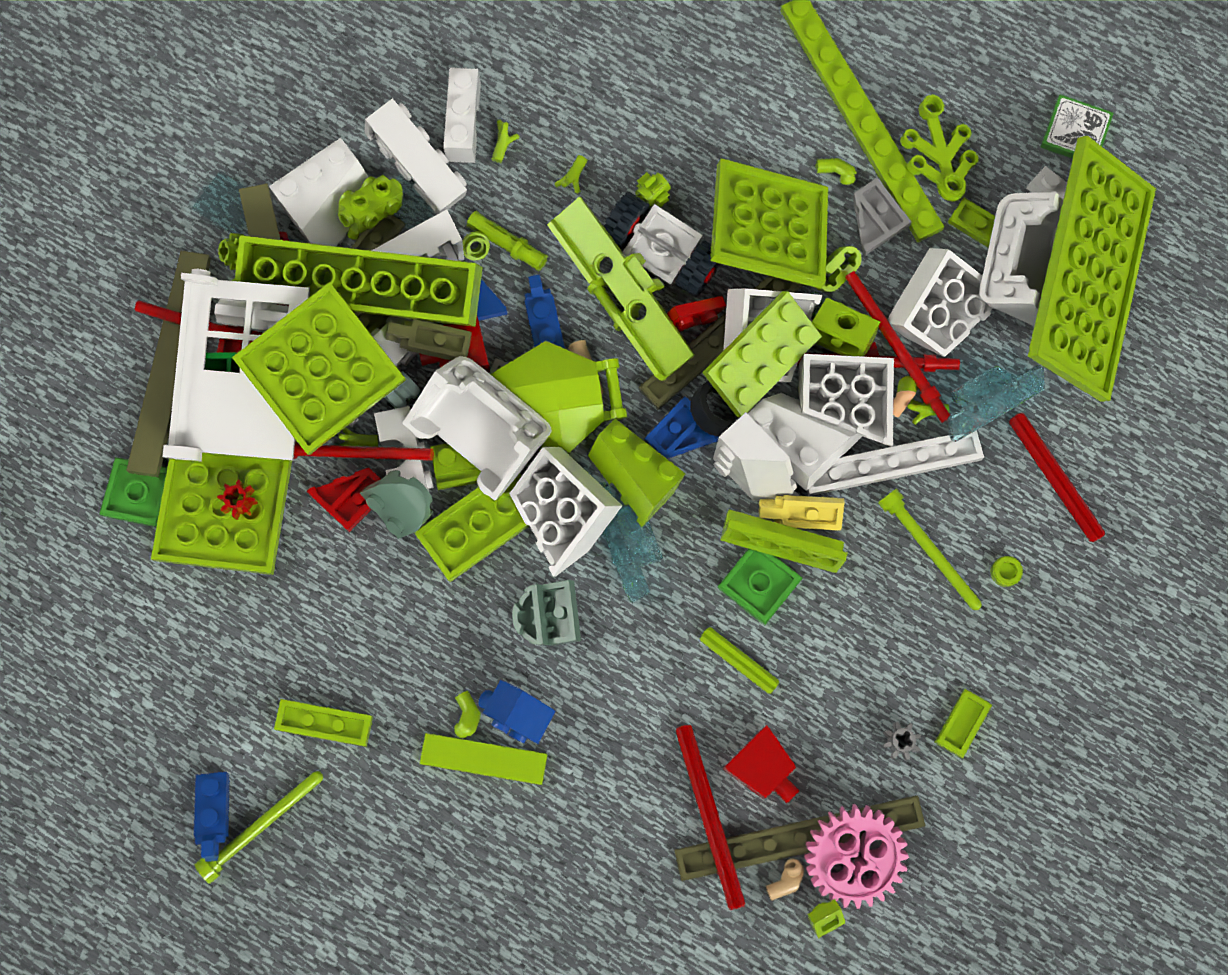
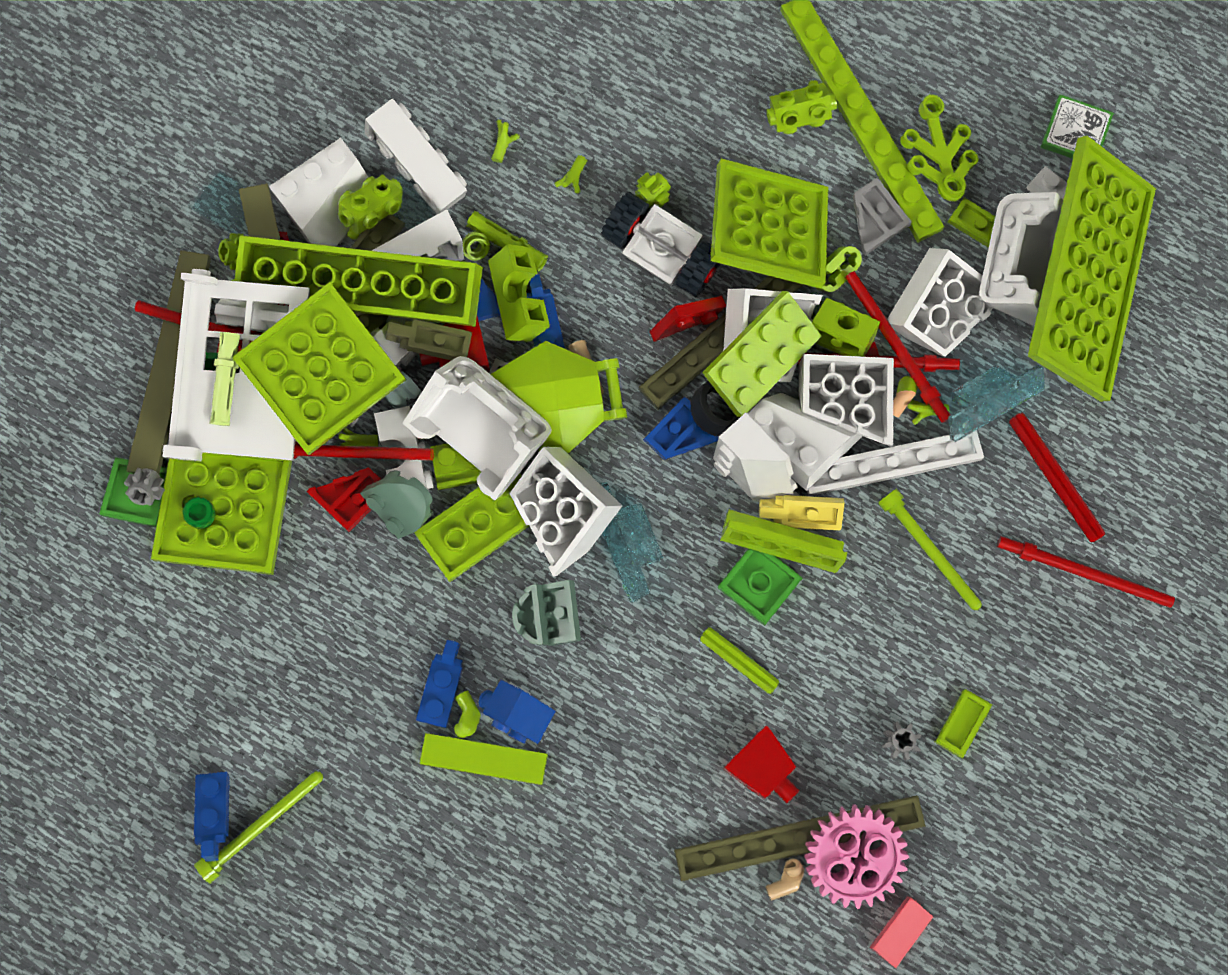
red gear [217,480,258,520] -> none
lime plate [274,699,373,747] -> none
white arch [443,68,481,163] -> none
lime piece [547,196,695,381] -> none
lime wedge [588,419,686,527] -> none
red axle [676,725,745,910] -> none
lime plate [807,899,846,938] -> none
lime arm [816,158,857,185] -> none
lime tile [990,556,1023,587] -> none
none -> light grey gear [124,468,165,506]
none -> green tile [183,497,216,529]
none -> yellowish green pin [209,332,240,426]
none -> blue hinge [416,640,463,729]
none -> lime arch [488,244,550,342]
none -> lime brick [766,80,837,134]
none -> coral slope [870,896,933,968]
none -> red bar [997,536,1175,608]

